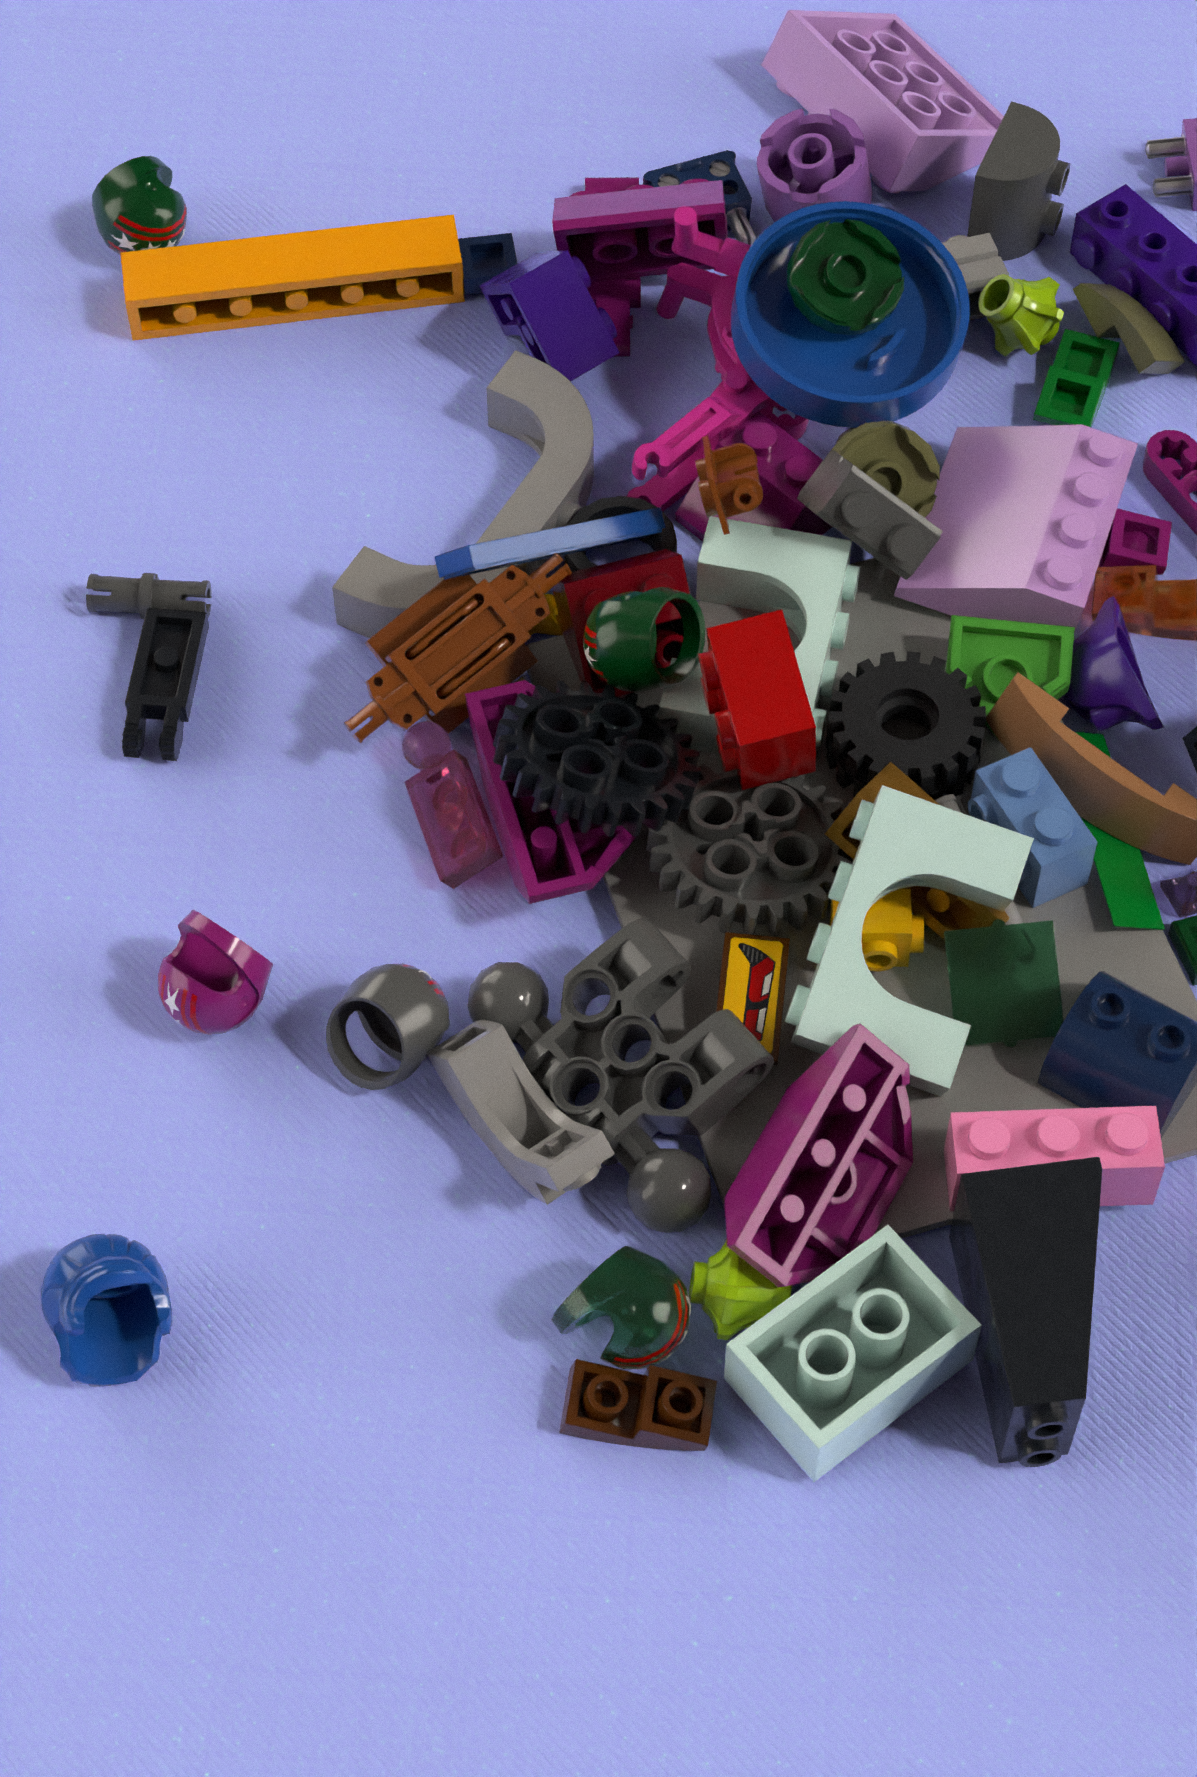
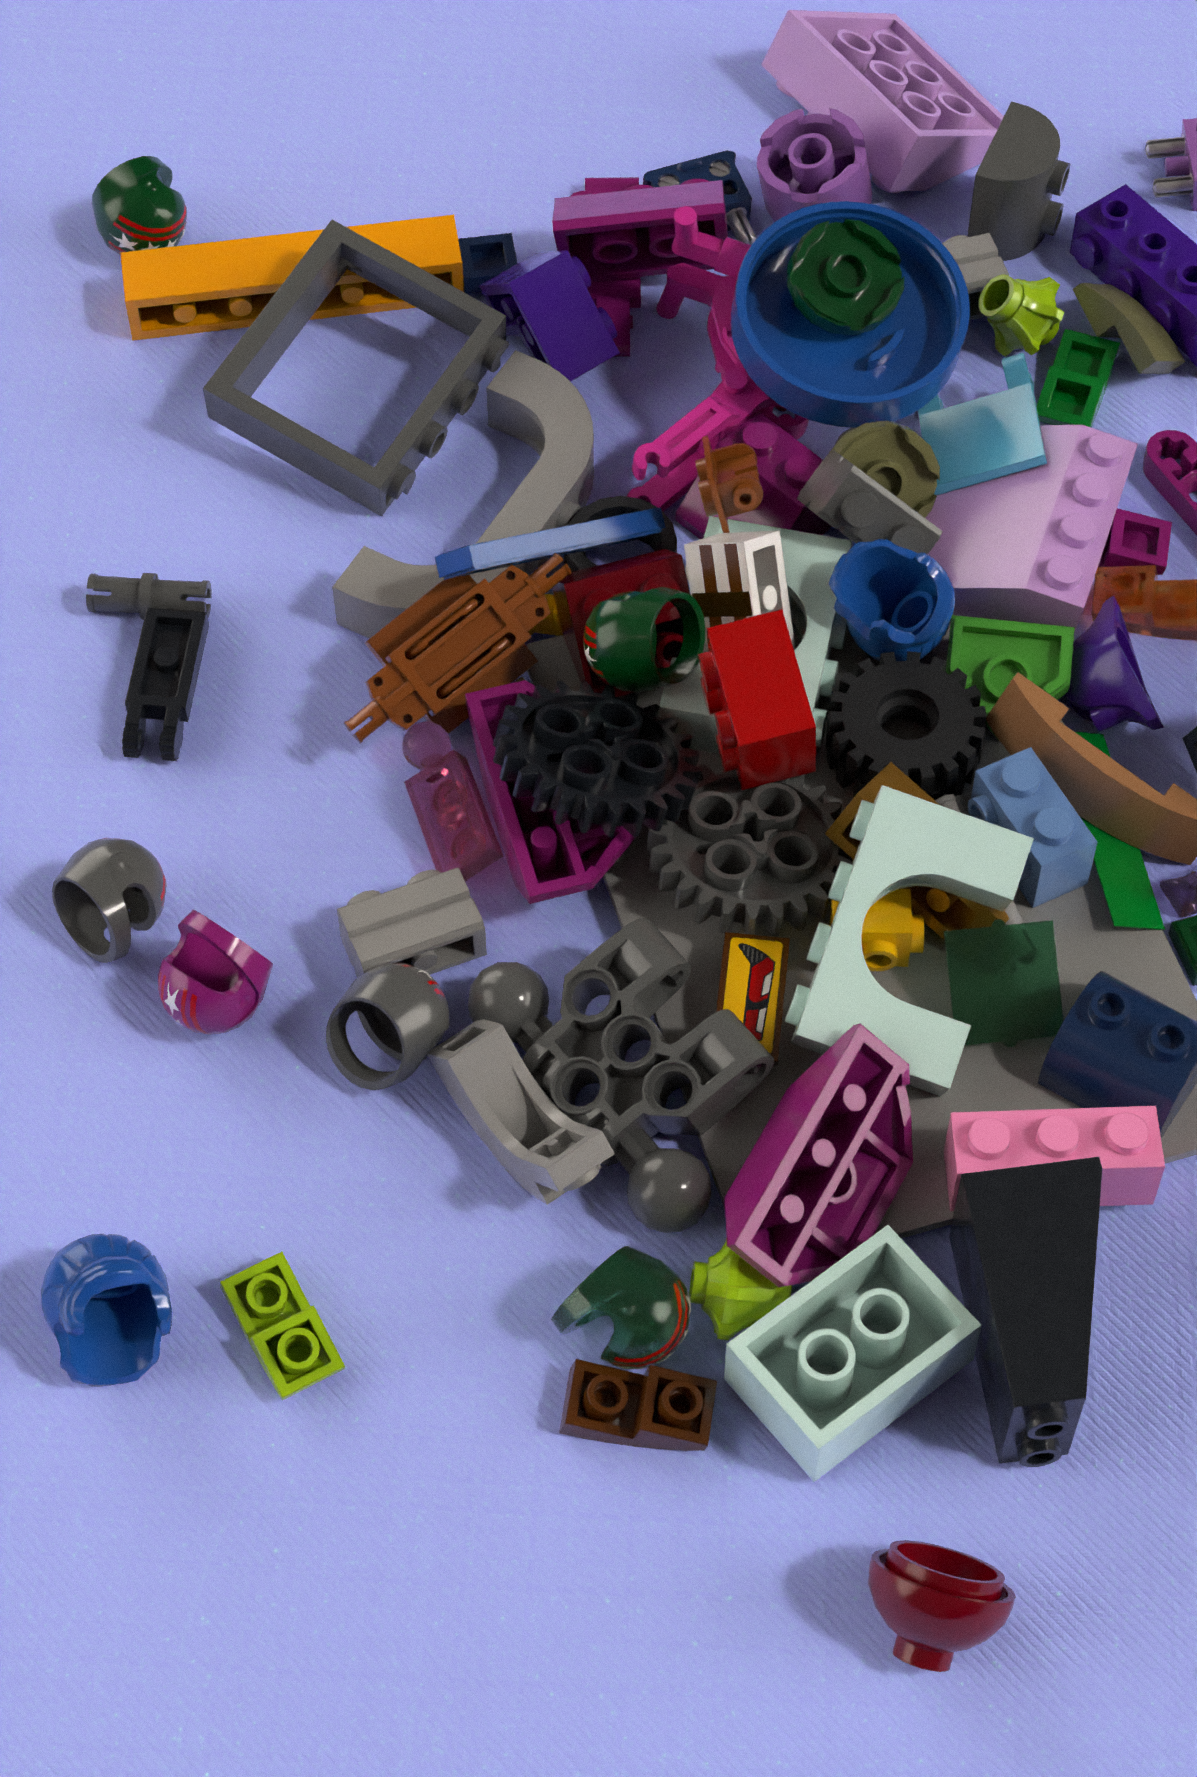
none -> dark grey helmet [52,837,167,963]
none -> dark grey window [203,219,510,517]
none -> lime slope [220,1251,345,1401]
none -> light grey brick [337,868,487,978]
none -> white brick [684,530,795,652]
none -> blue hair [829,539,955,661]
none -> dark red piece [868,1540,1016,1672]
none -> medium azure flag [917,353,1047,495]

